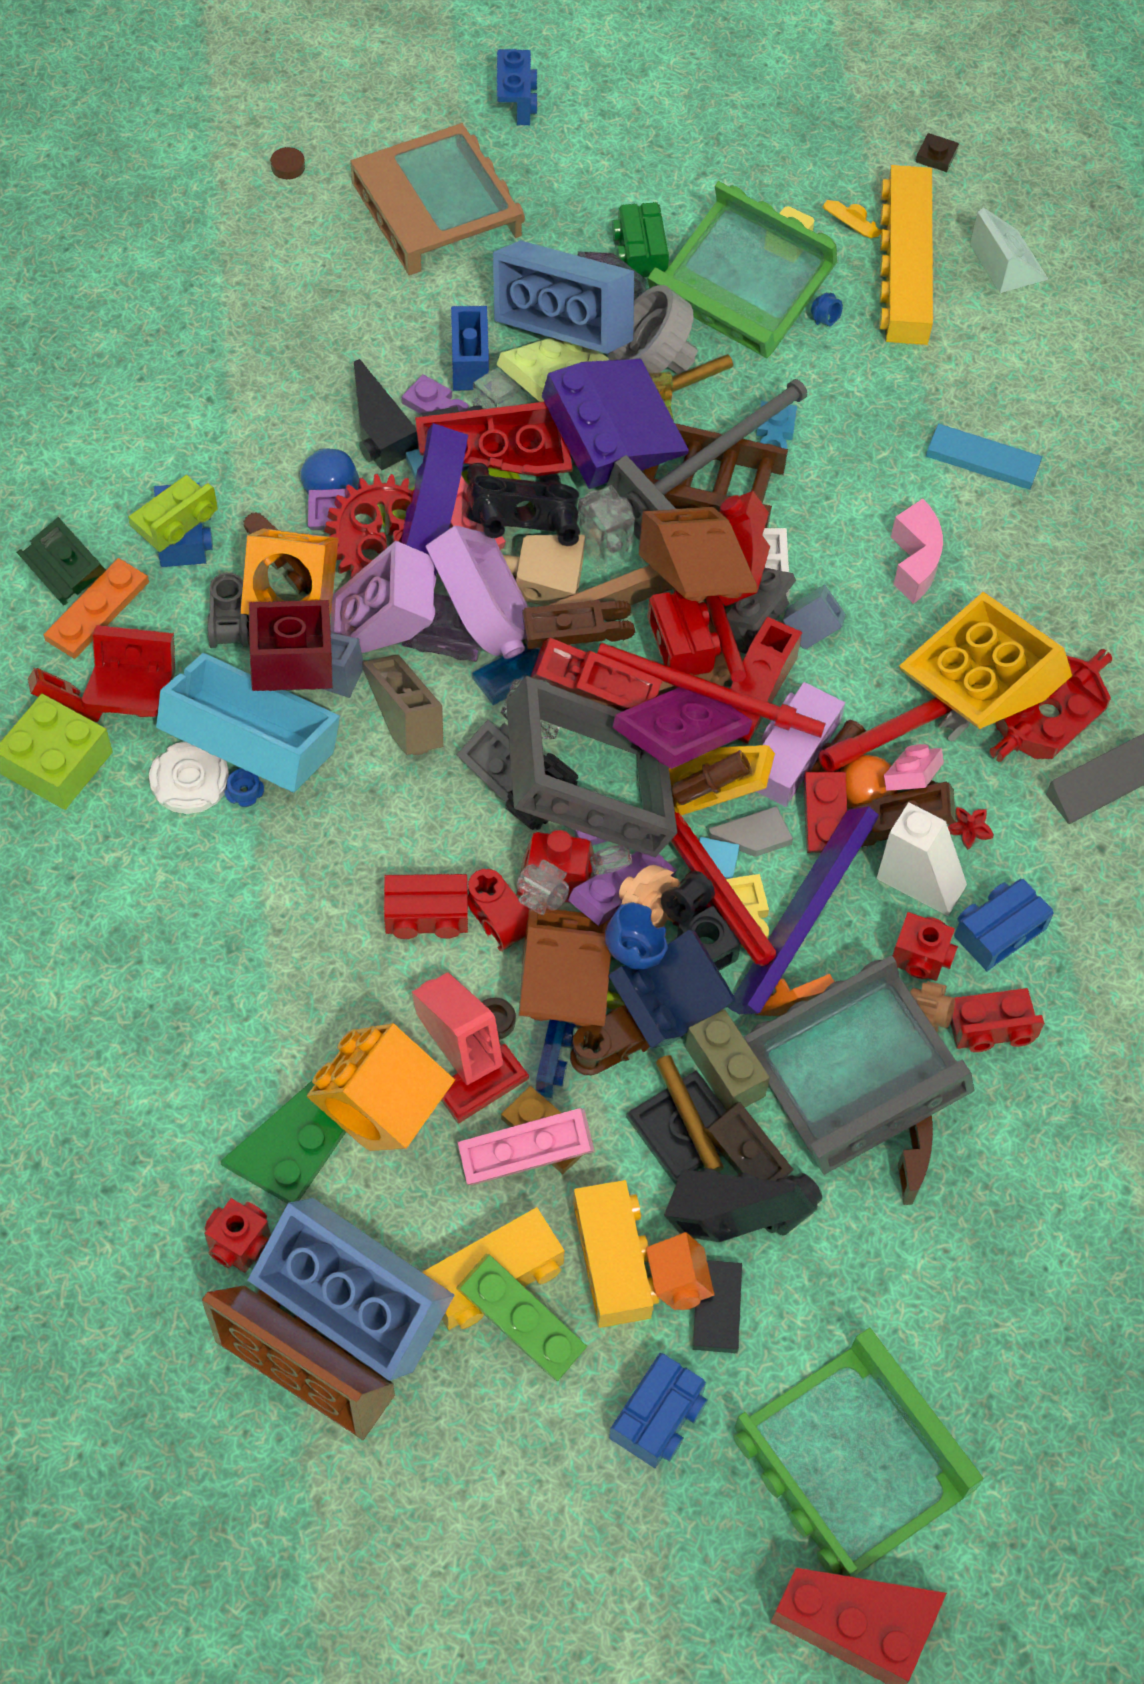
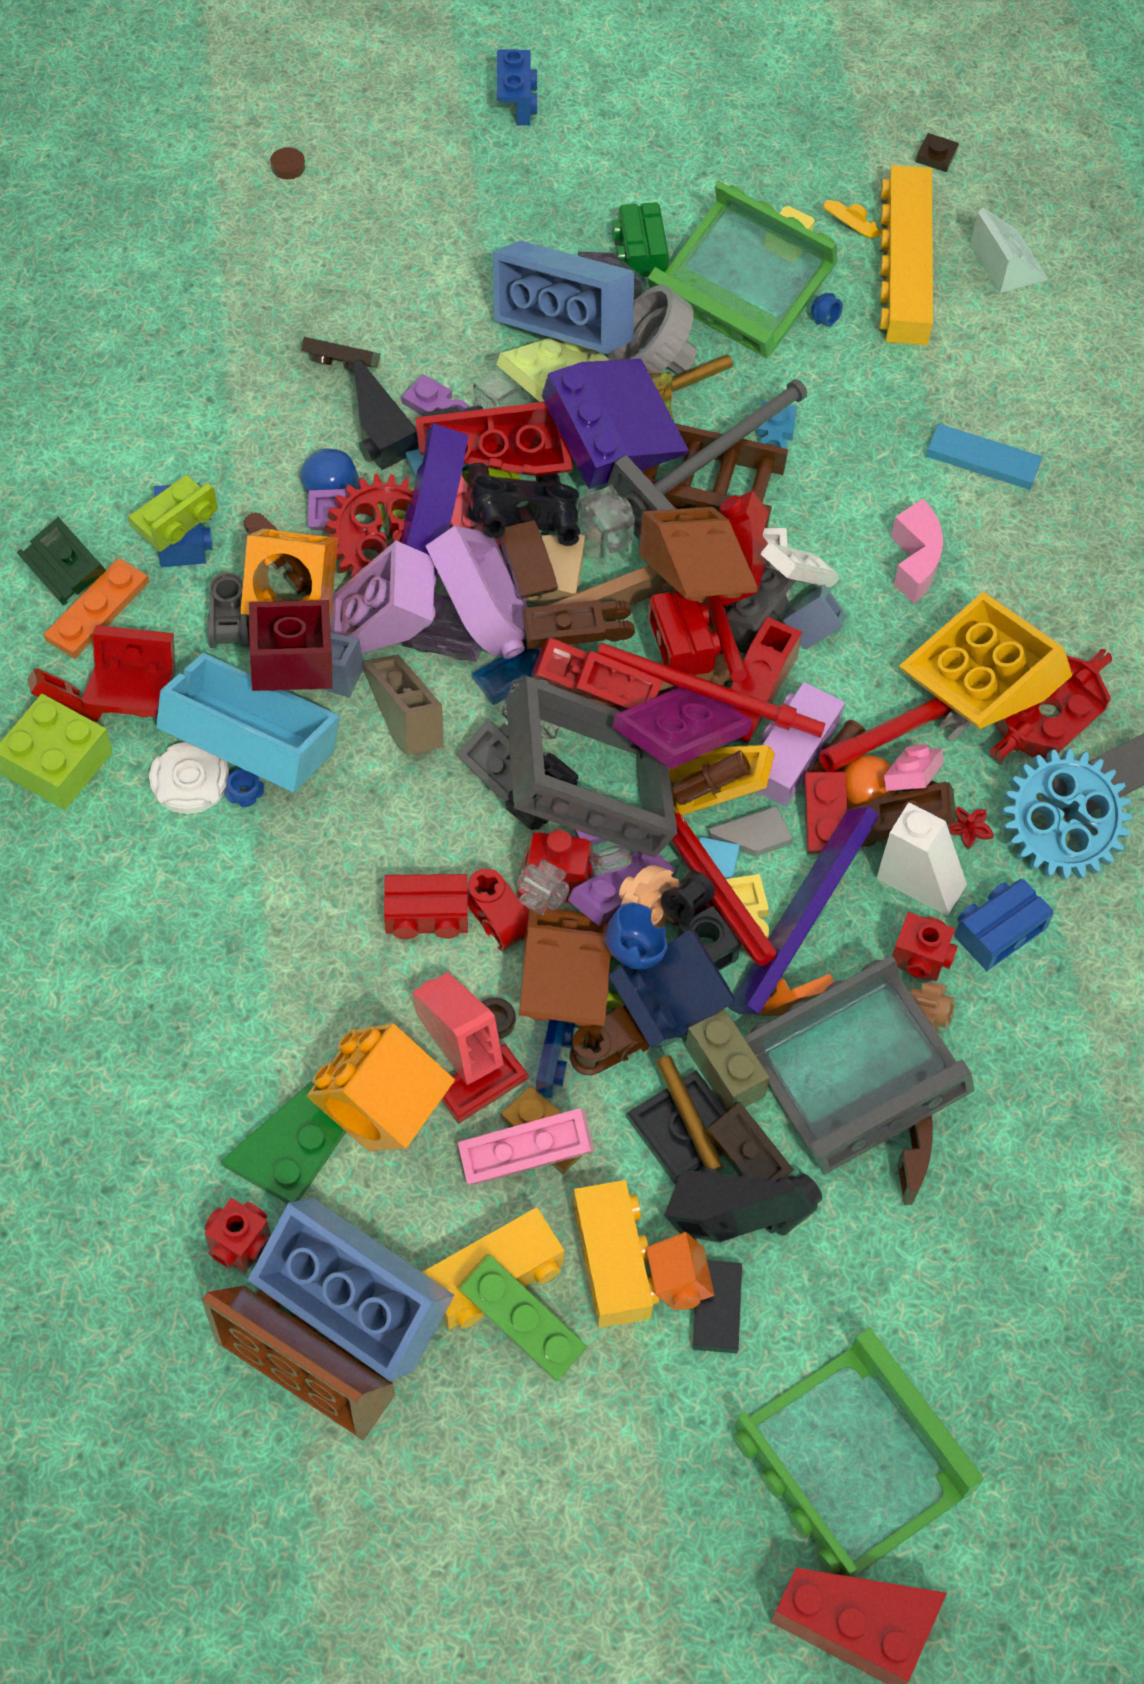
panel [350,123,525,275] -> none
blue brick [451,306,489,391] -> none
blue brick [609,1353,708,1469] -> none
red bracket [950,988,1045,1052] -> none
none -> dark brown plate [301,337,381,370]
none -> reddish brown slope [499,520,558,600]
none -> white tile [761,543,840,588]
none -> medium azure gear [1000,749,1133,880]

